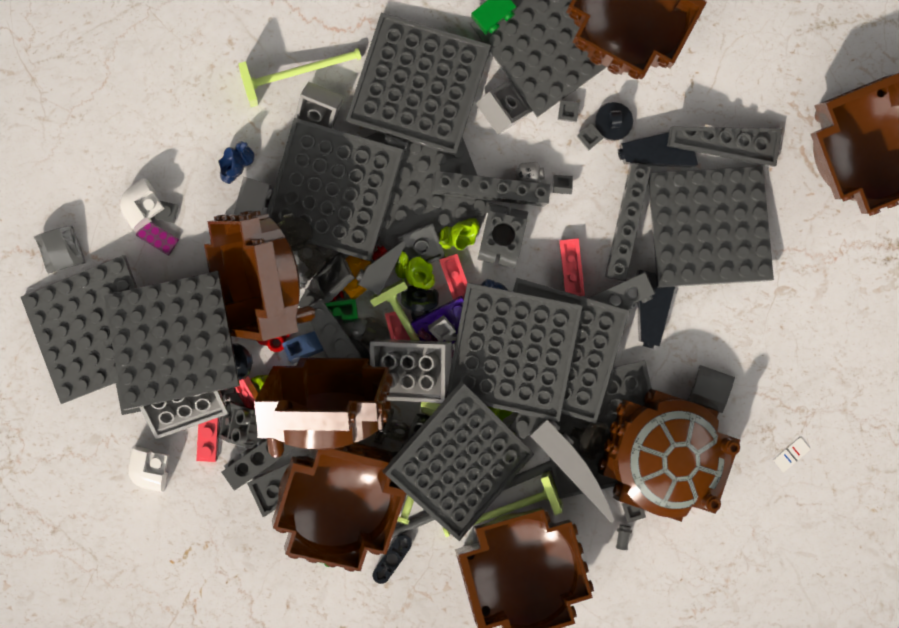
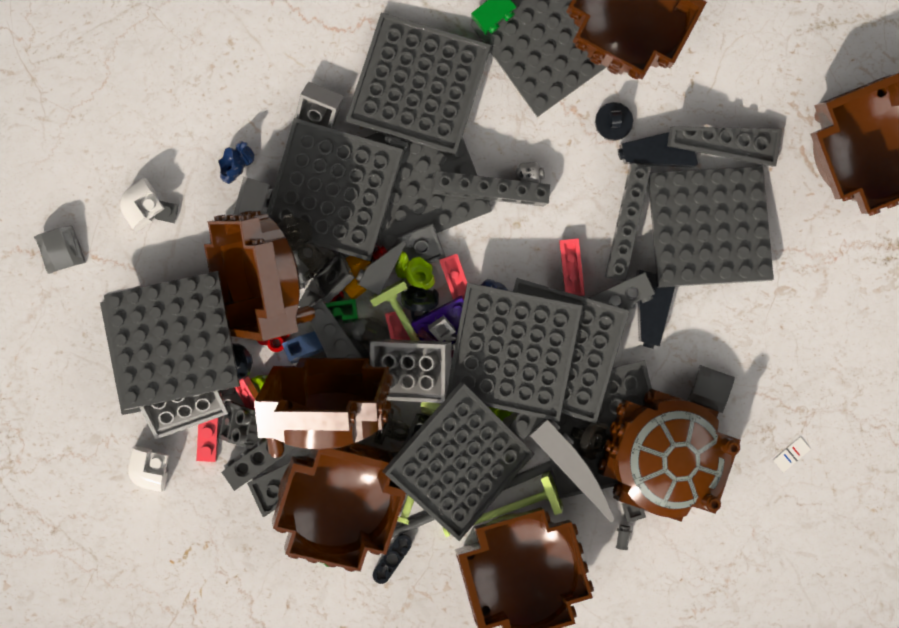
dark grey plate [21,255,138,404] -> none
magenta tile [136,222,179,256] -> none
yellowish green tile [238,48,361,107] -> none
lime hair [439,218,480,250] -> none
light grey slope [476,80,532,134] -> none
dark grey piece [477,203,528,269] -> none
dark grey plate [553,175,573,194] -> none
dark grey plate [557,100,580,122] -> none
dark grey plate [577,123,604,151] -> none

